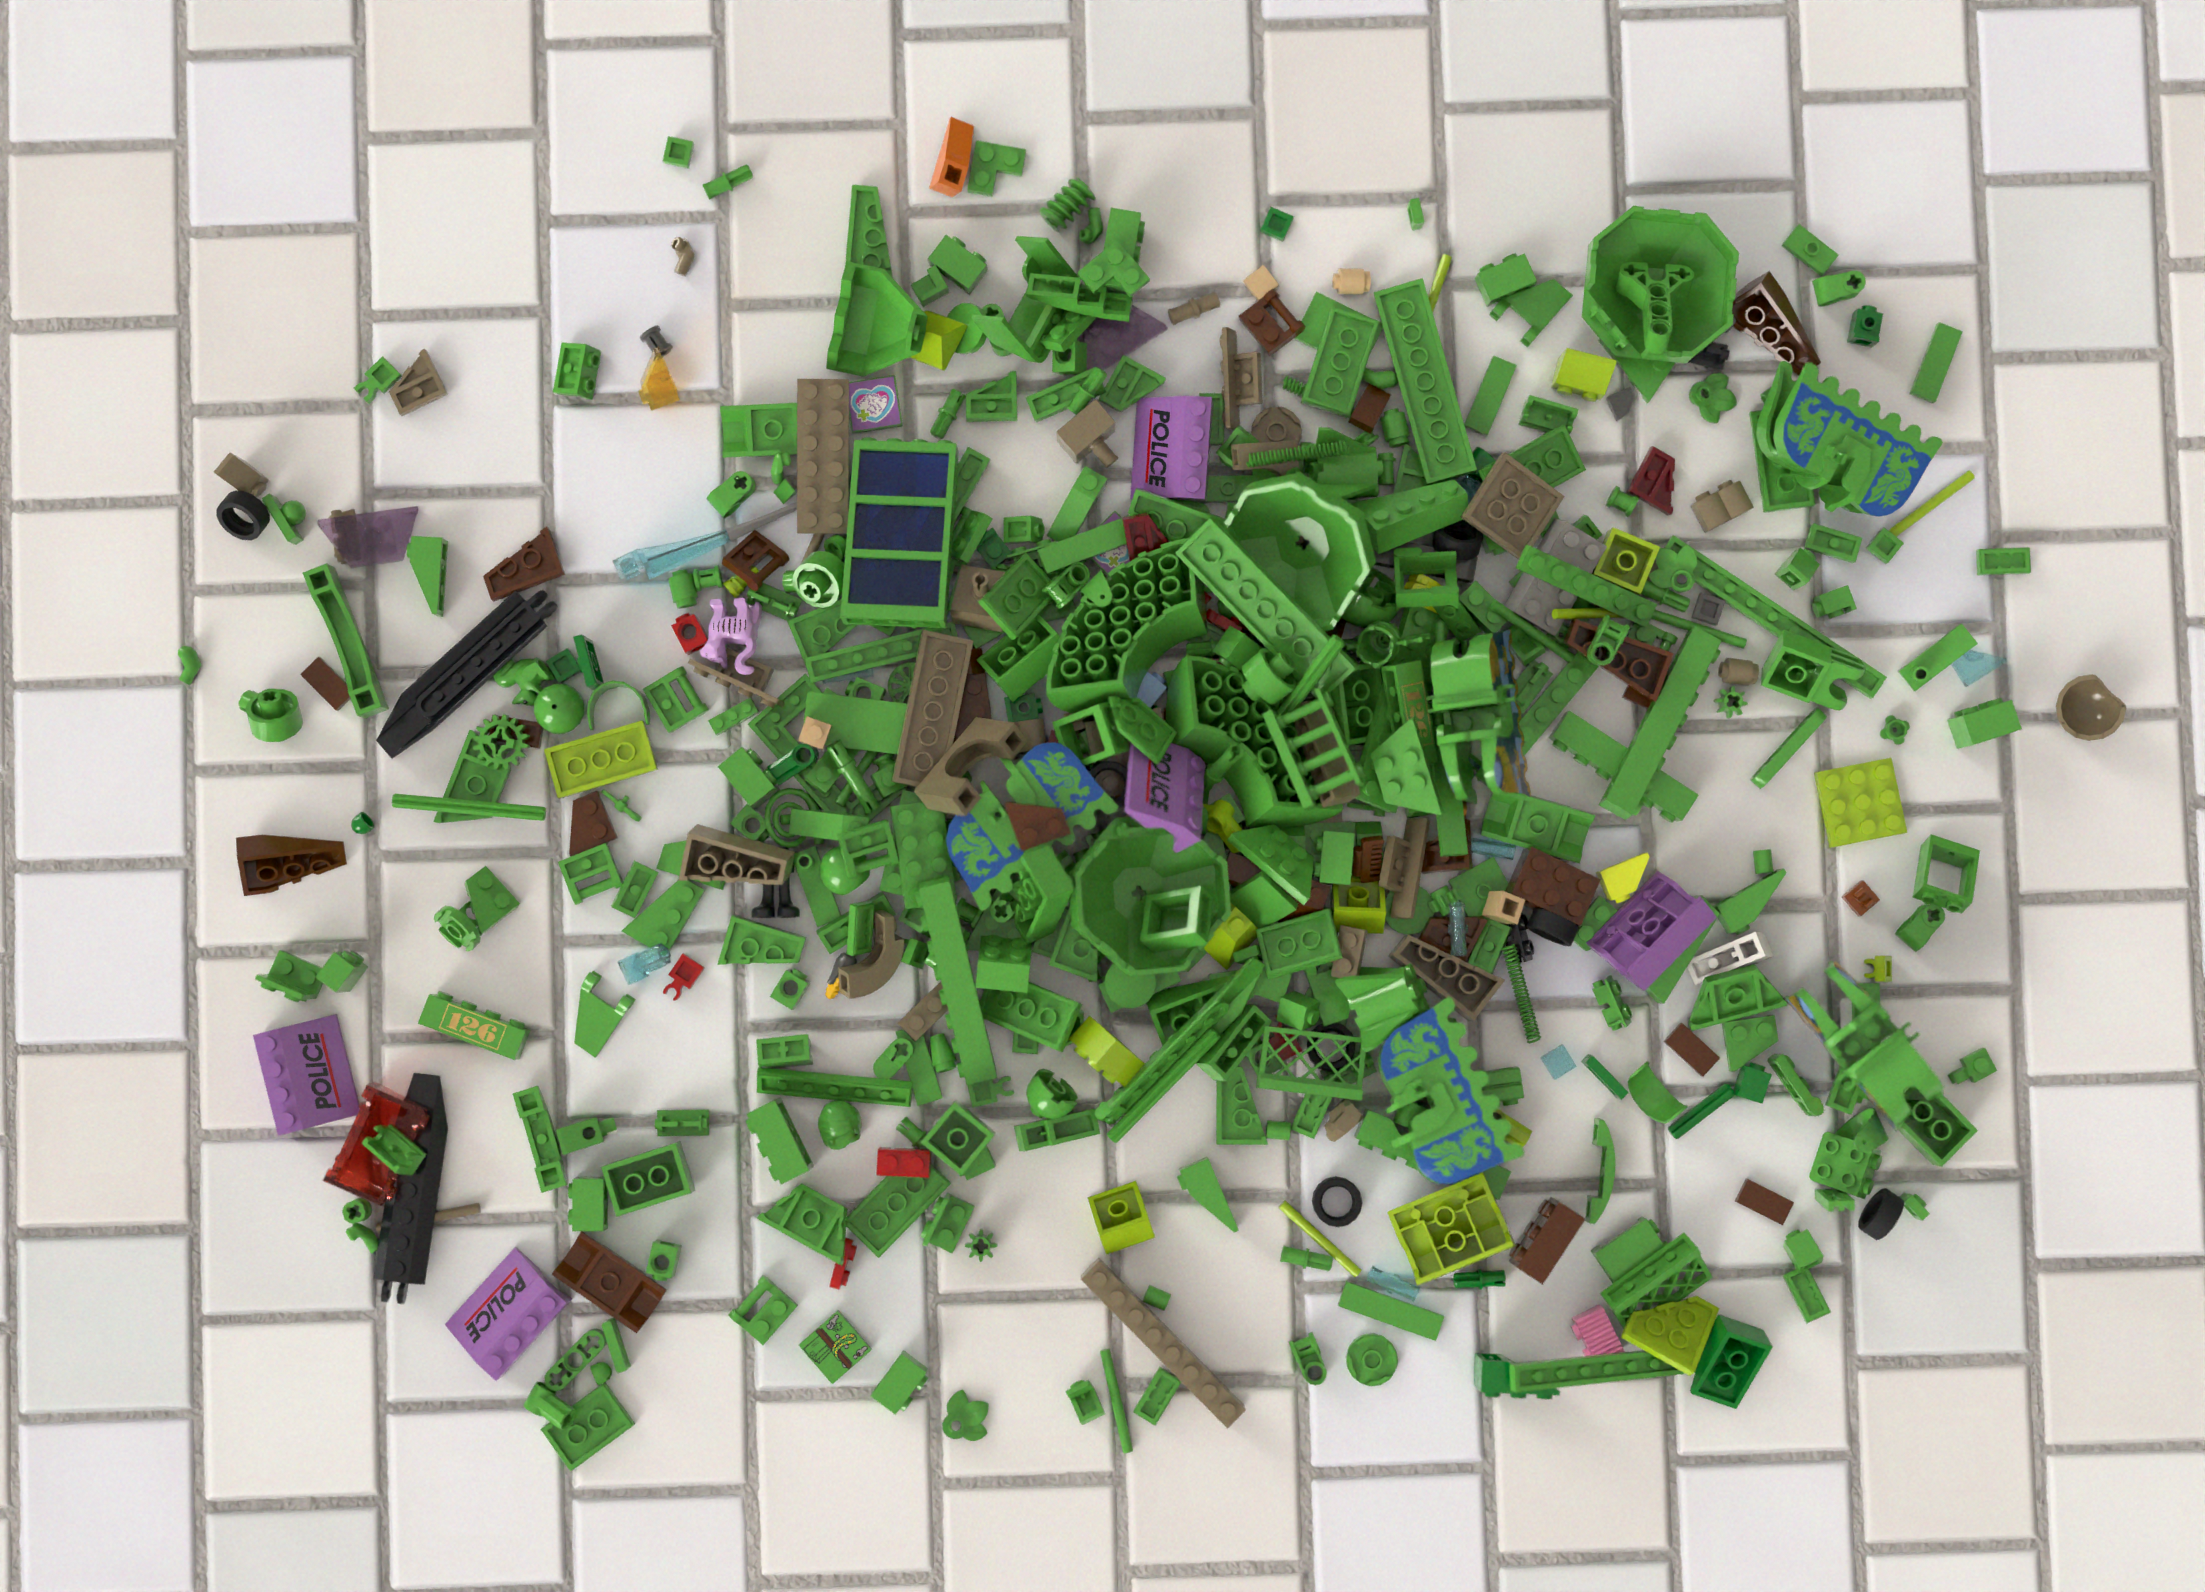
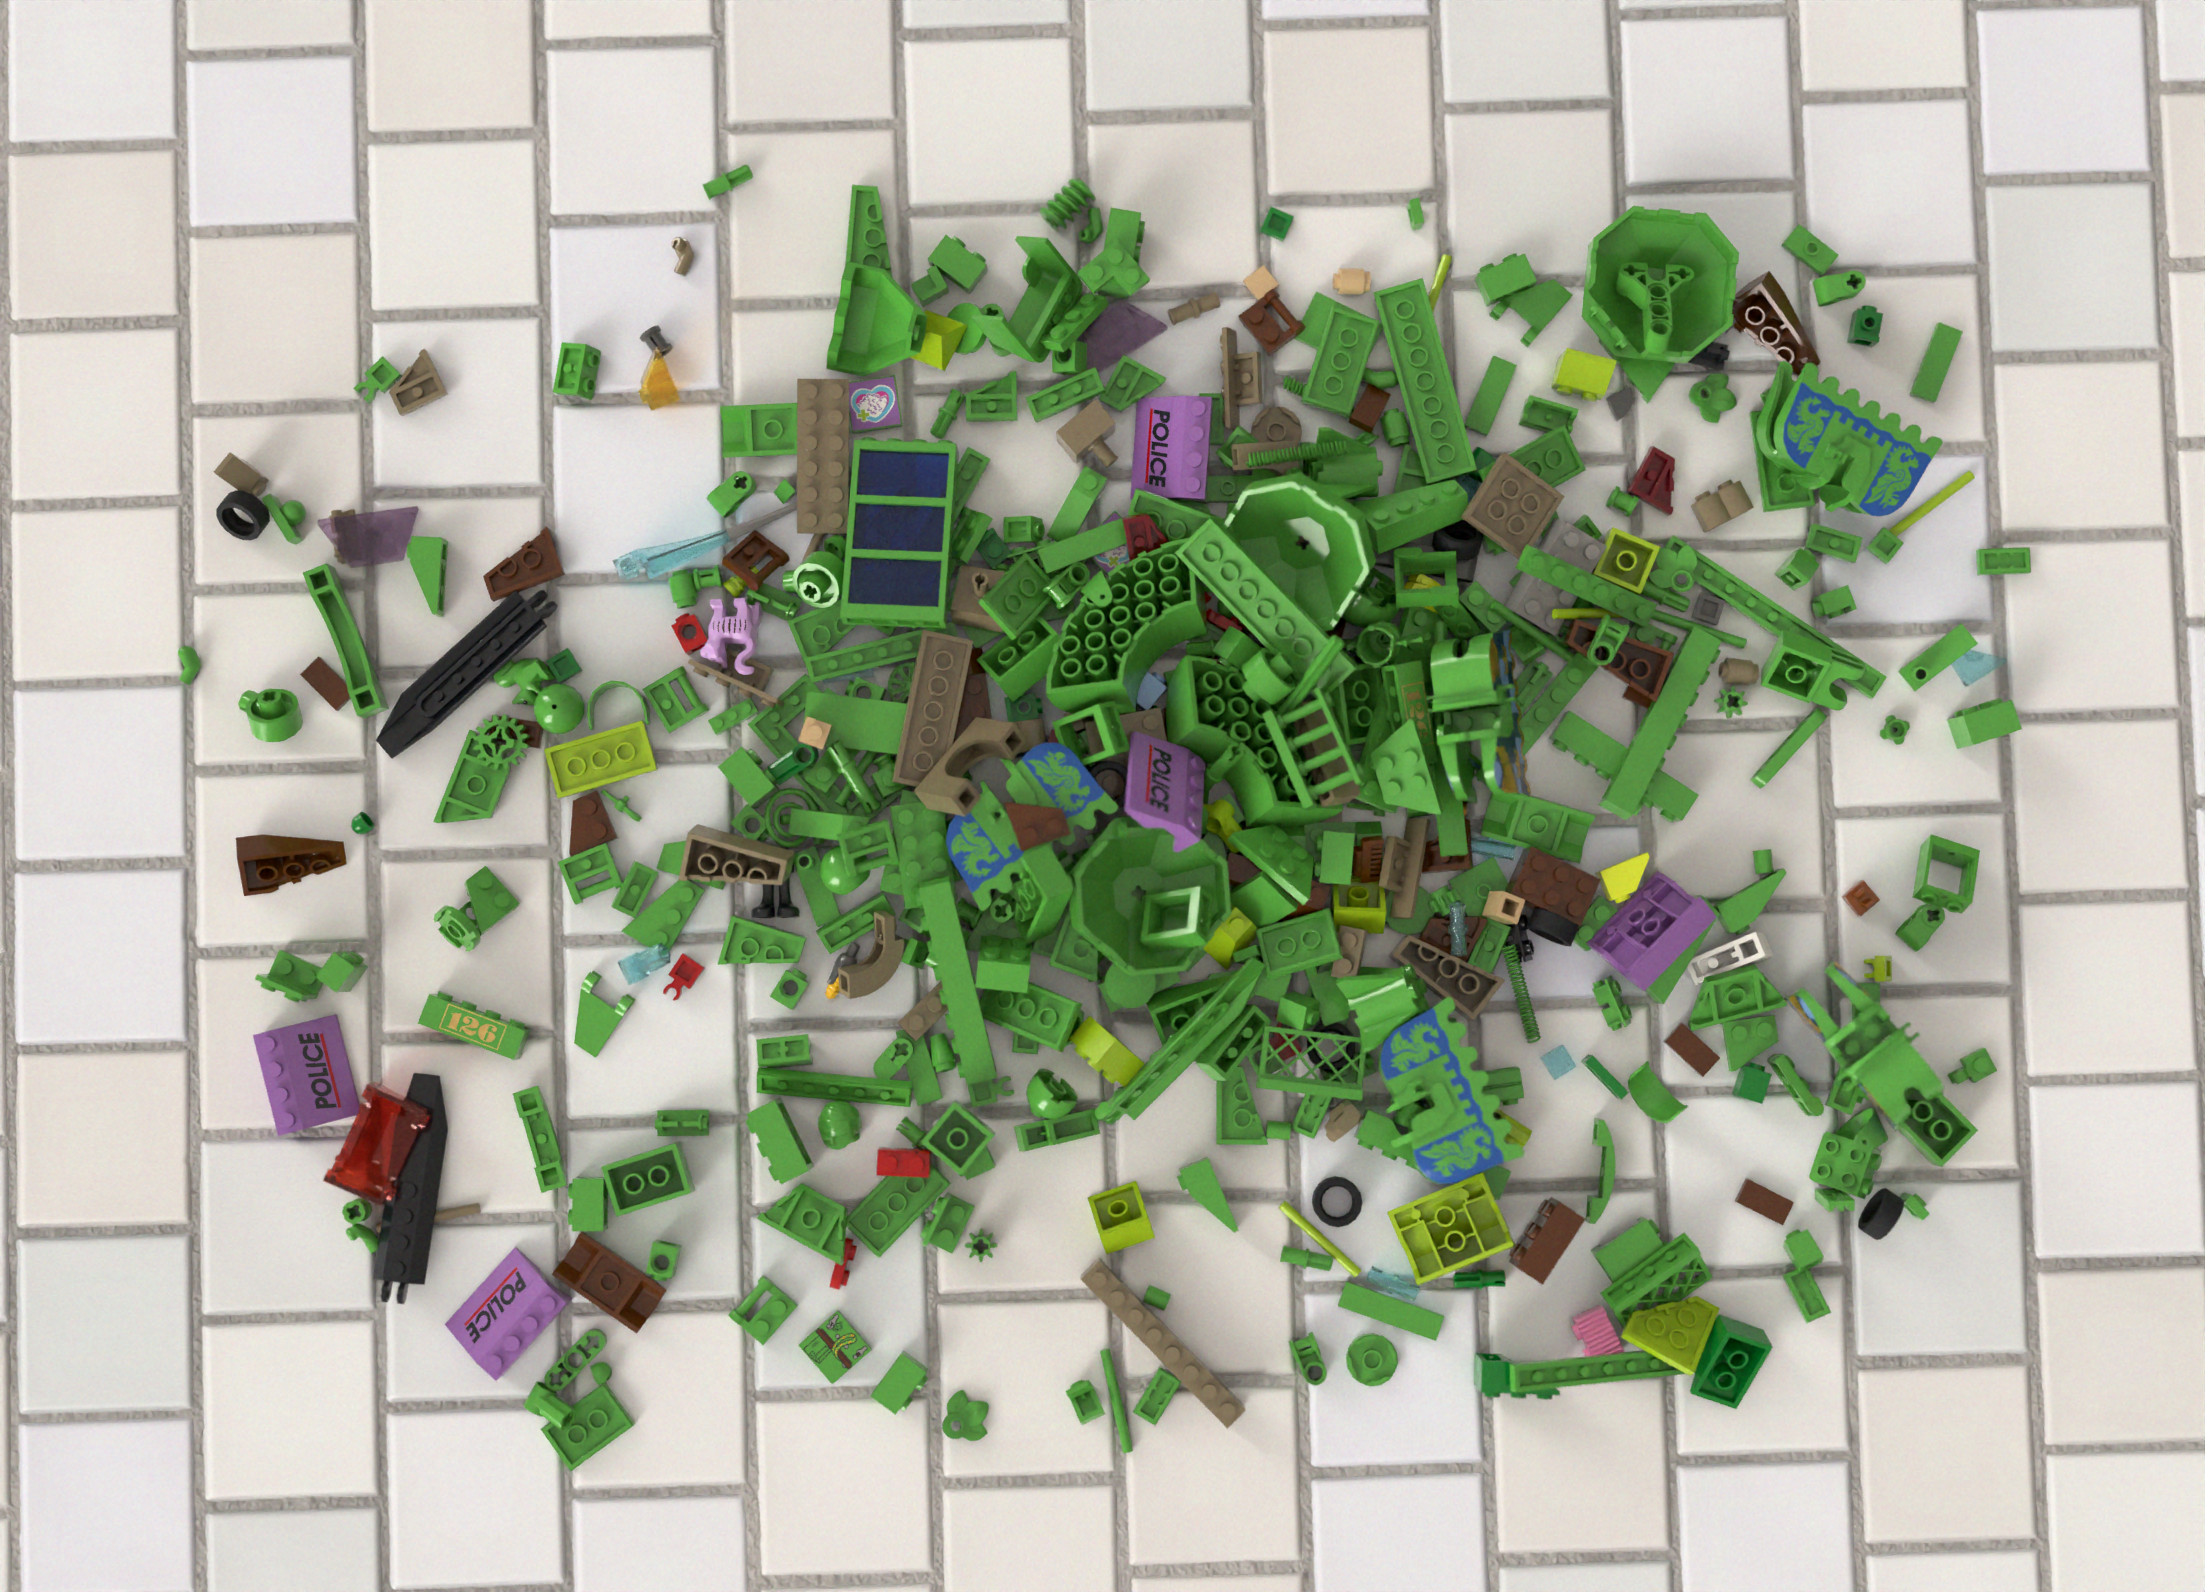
bright green hinge [362,1124,426,1175] -> none
bright green axle [392,794,546,821] -> none
bright green torso [556,1117,618,1155] -> none
green plate [573,634,604,690] -> none
bright green tile [602,1318,631,1373] -> none
bright green plate [663,136,694,169] -> none
bright green arm [771,452,791,484] -> none
bright green plate [847,901,874,956] -> none
orange slope [929,117,974,197] -> none
bright green plate [967,141,1026,197] -> none
bright green slope [1026,273,1133,322] -> none
bright green axle [1067,367,1107,415] -> none
bright green axle [1107,1028,1221,1143] -> none
bright green tile [1108,696,1177,765] -> none
bright green pin [1377,453,1396,485] -> none
green axle [1668,1083,1734,1139] -> none
lime plate [1814,757,1907,848] -> none
dark tan cylinder [2056,674,2126,741] -> none

